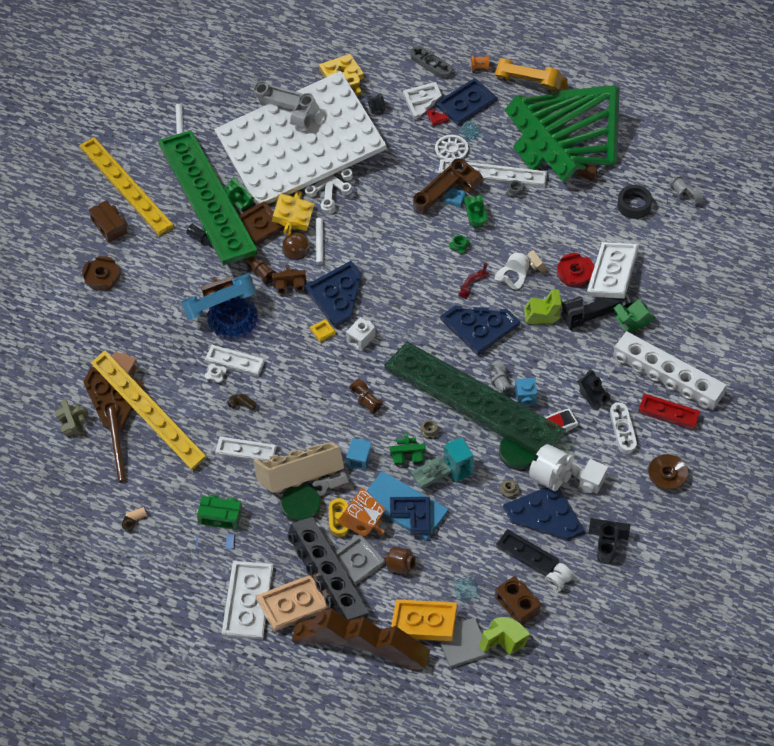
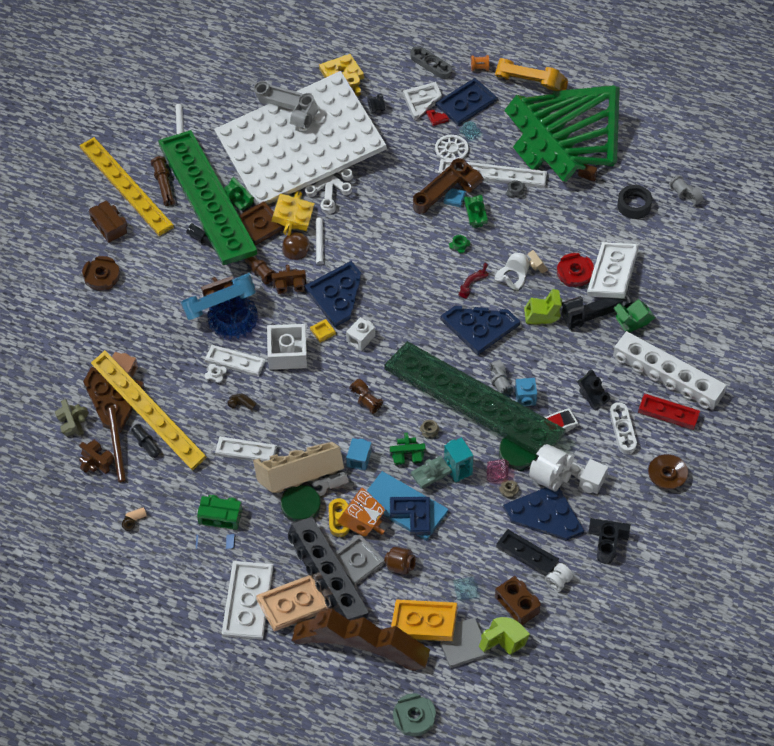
none -> reddish brown hips [79,439,115,474]
none -> black axle [131,424,160,458]
none -> reddish brown pin [151,156,175,206]
none -> white brick [267,324,307,370]
none -> sand green plate [393,693,436,736]
none -> clear pink plate [487,459,509,482]

